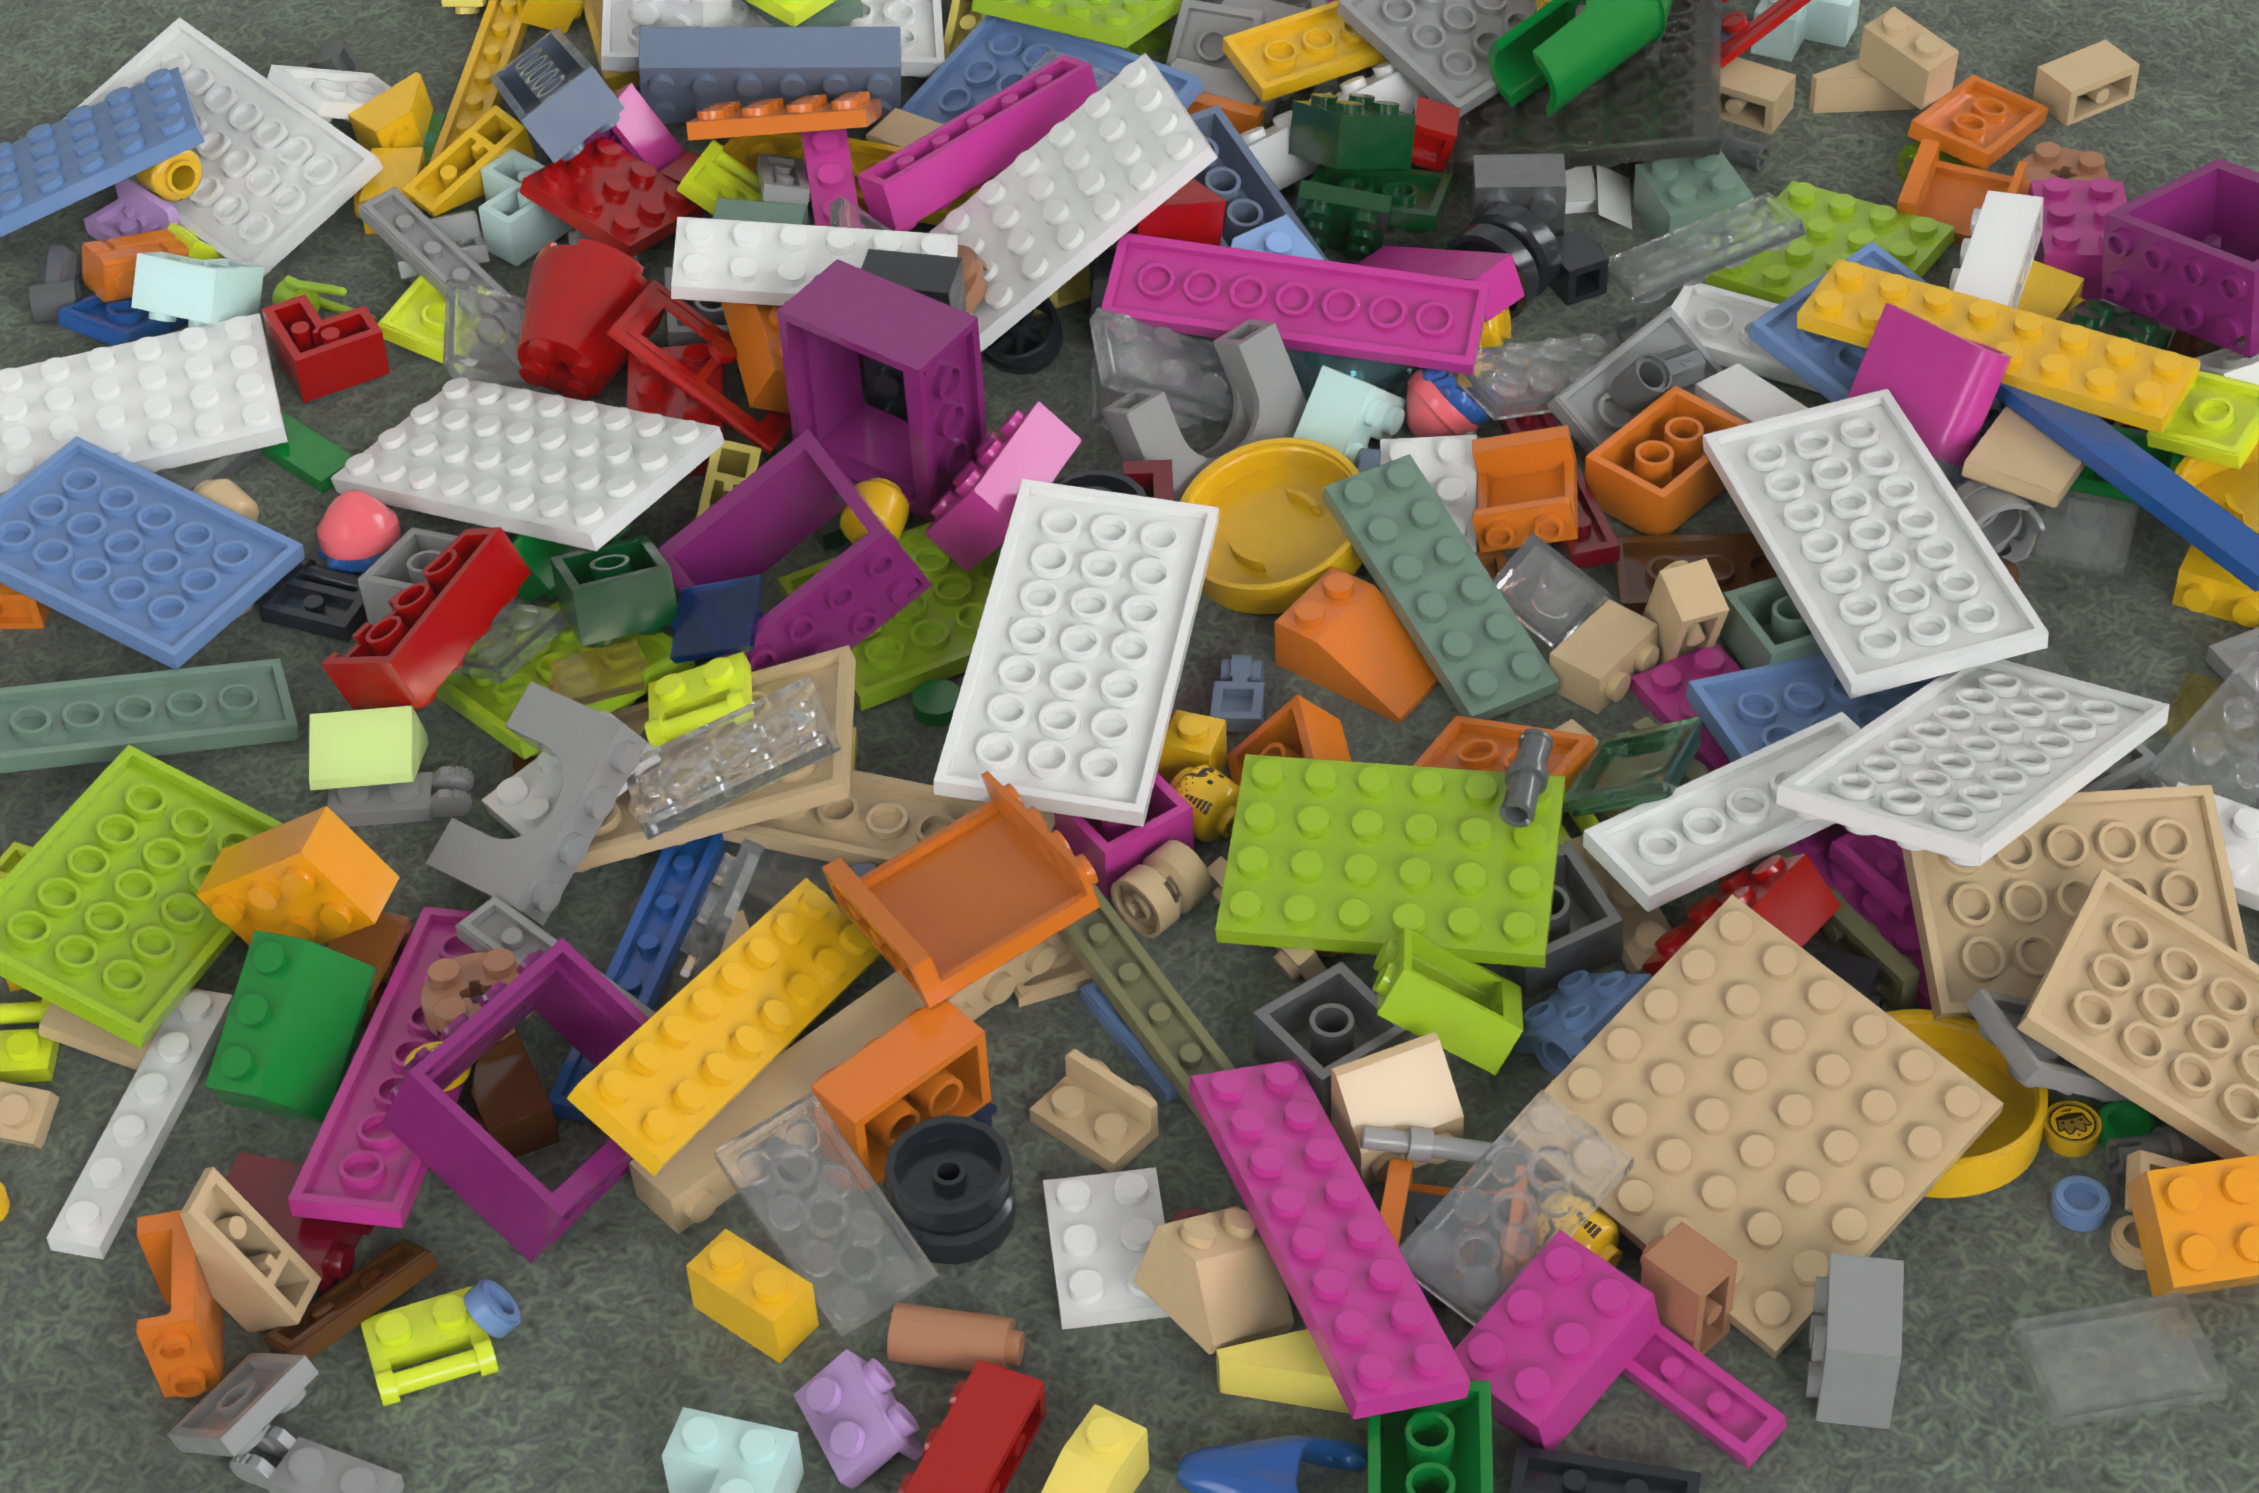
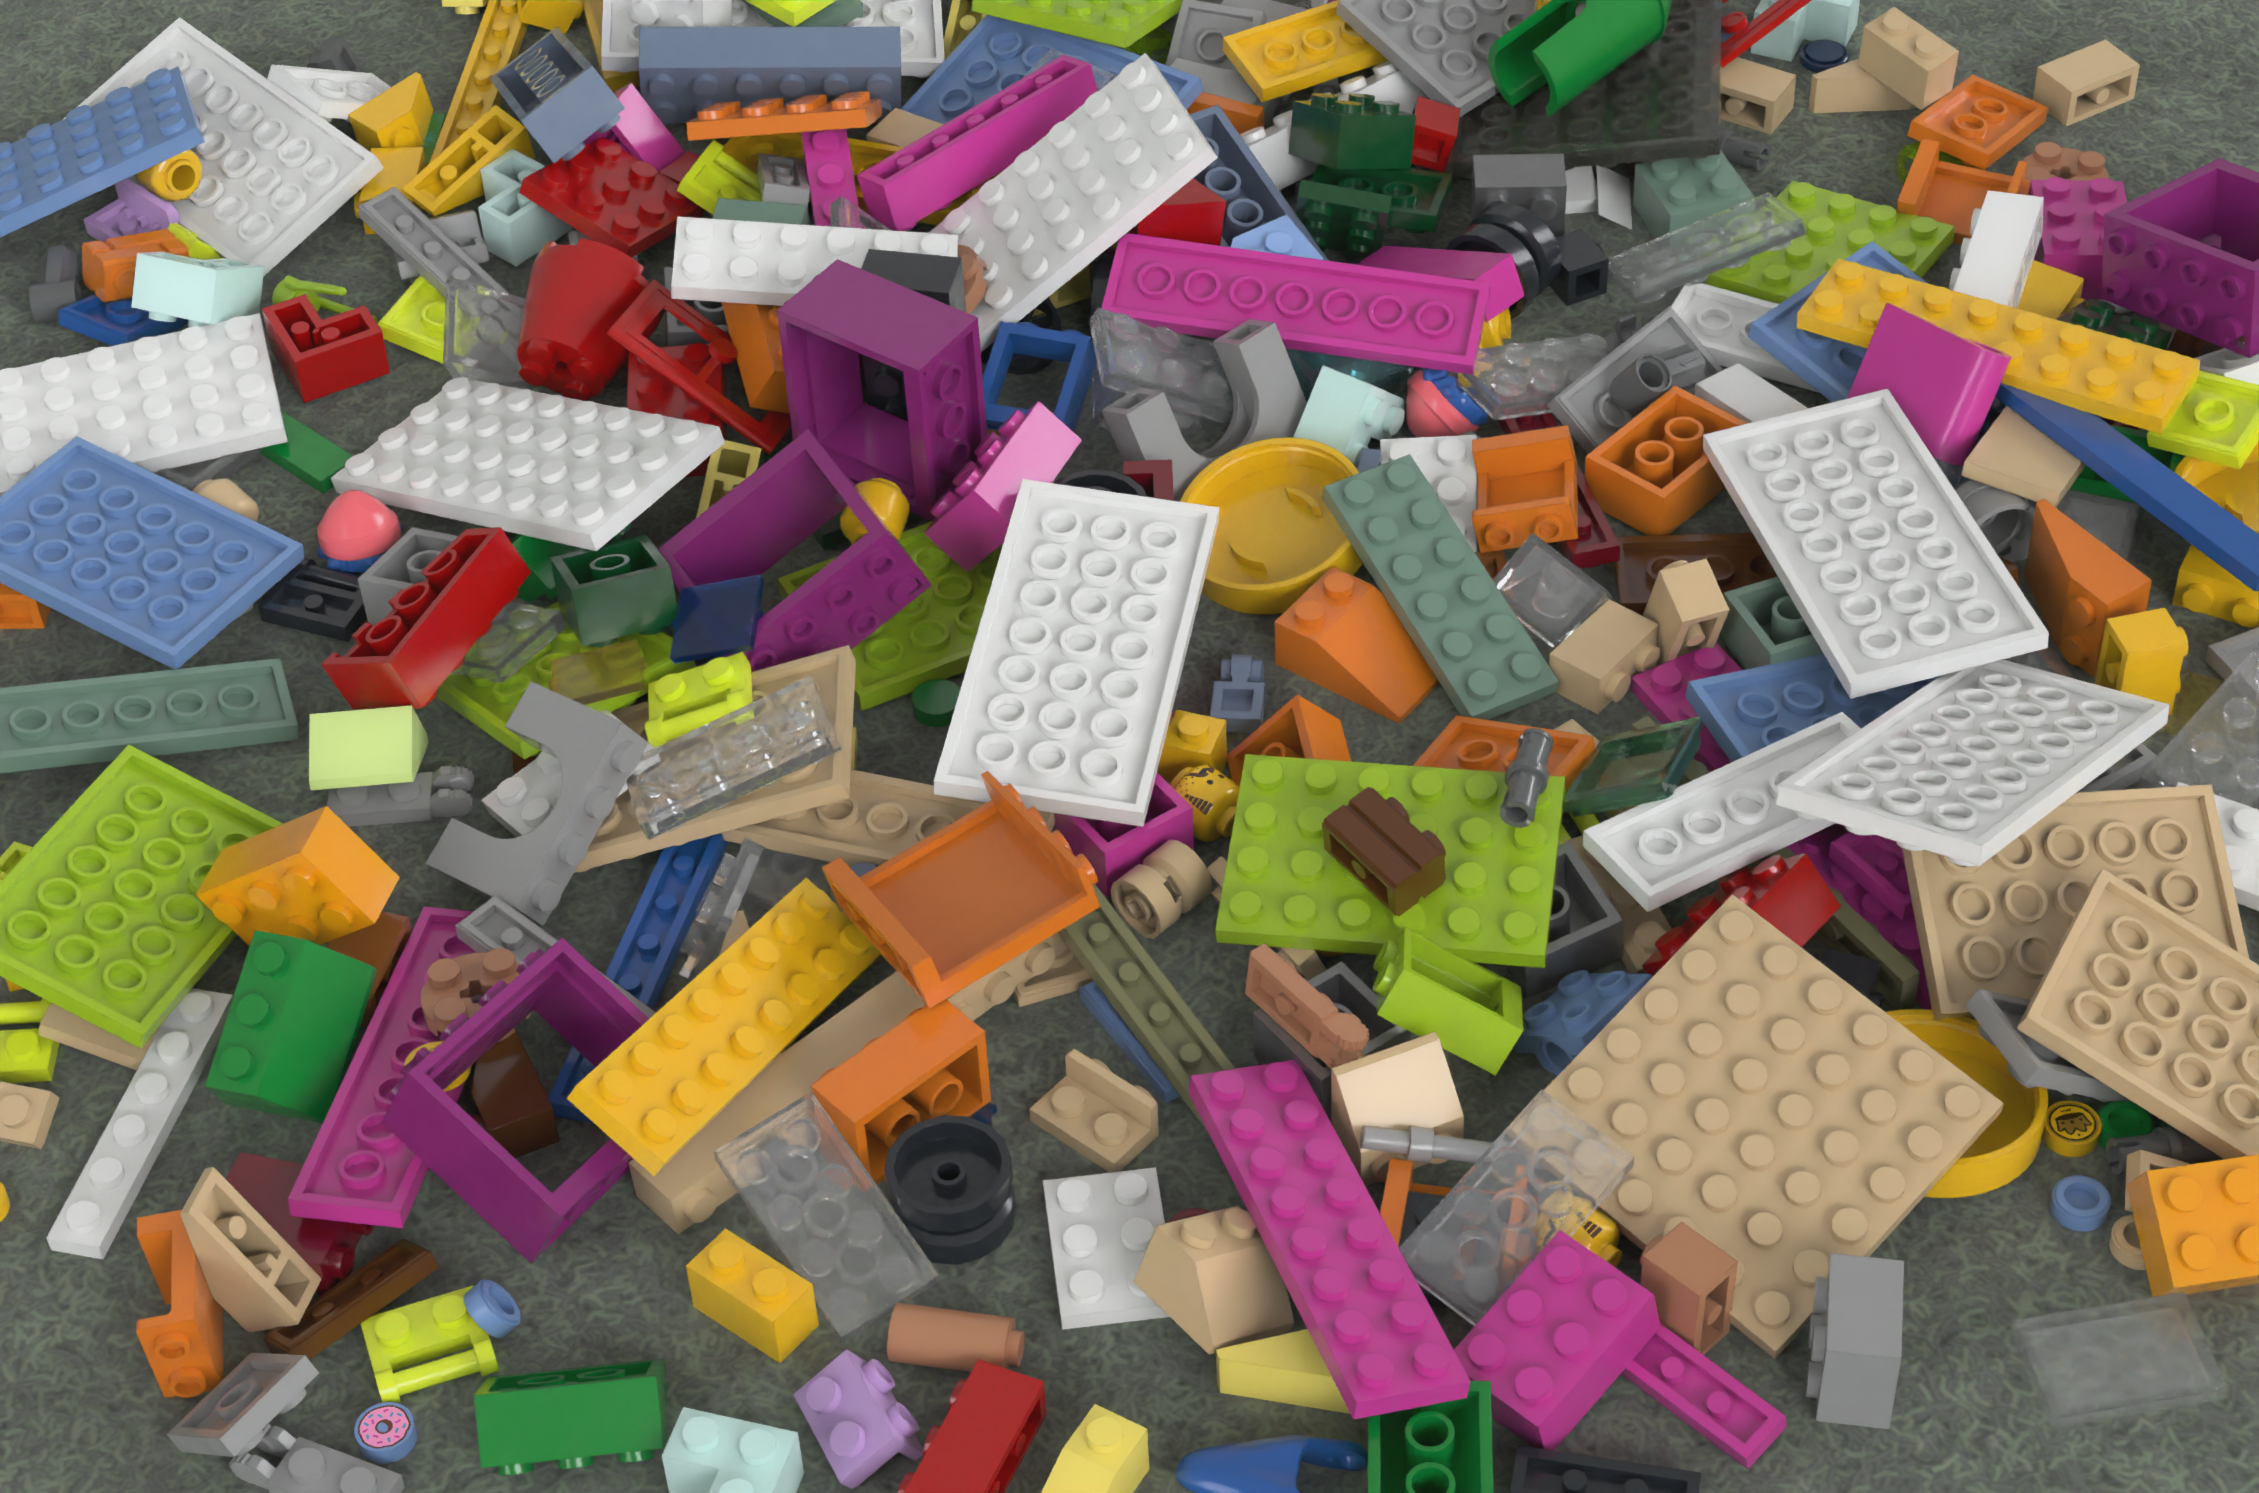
none -> tile [354,1402,418,1464]
none -> green slope [474,1358,667,1475]
none -> blue window [983,321,1097,436]
none -> nougat hinge [1245,944,1370,1068]
none -> reddish brown brick [1322,787,1446,916]
none -> dark blue piece [1799,40,1849,73]
none -> orange slope [2024,499,2152,678]
none -> yellow brick [2095,608,2189,715]

